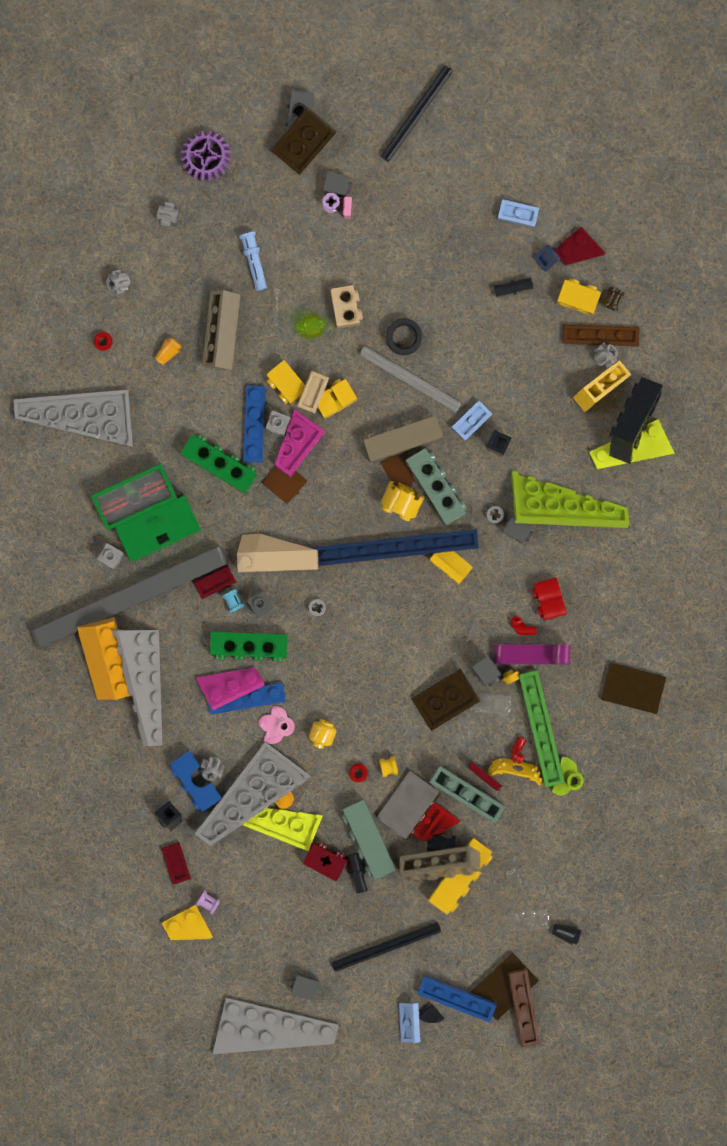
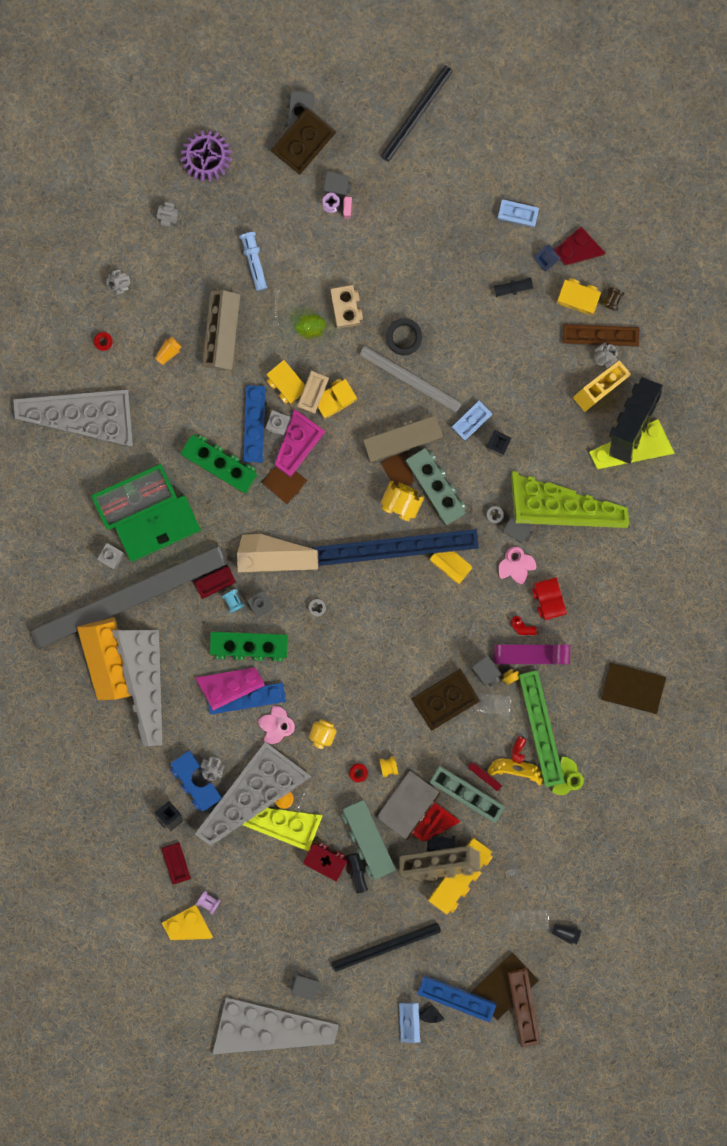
none -> bright pink plate [499,547,536,584]

